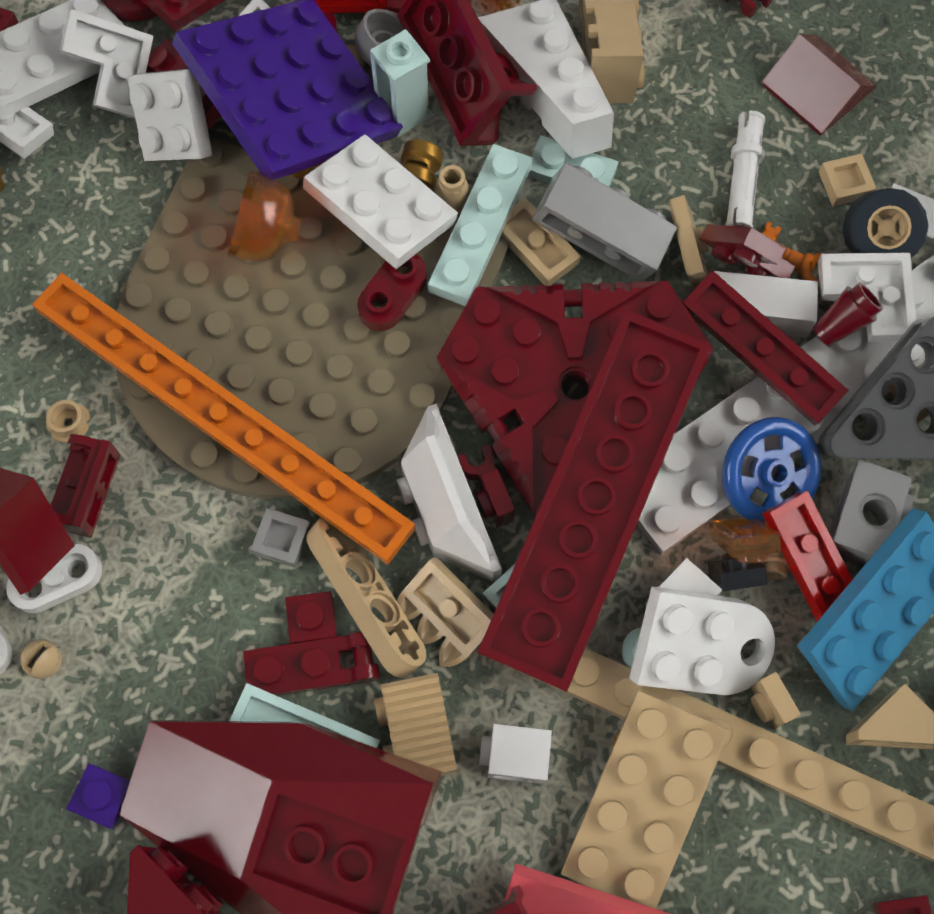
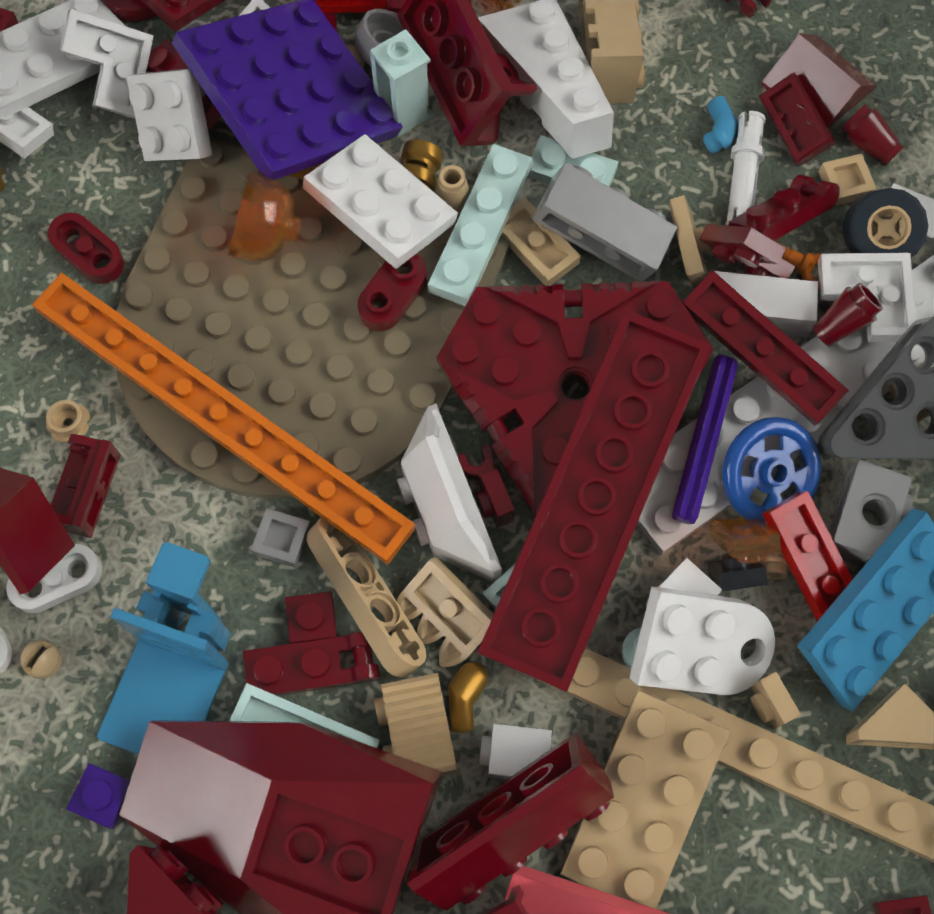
none -> dark red plate [48,213,125,284]
none -> dark azure piece [97,542,231,754]
none -> dark red slope [407,733,614,911]
none -> pearl gold arm [448,661,489,732]
none -> dark purple axle [672,355,738,525]
none -> dark azure arm [703,96,738,154]
none -> dark red plate [729,175,840,241]
none -> dark red plate [759,72,836,166]
none -> dark red cone [841,104,904,166]

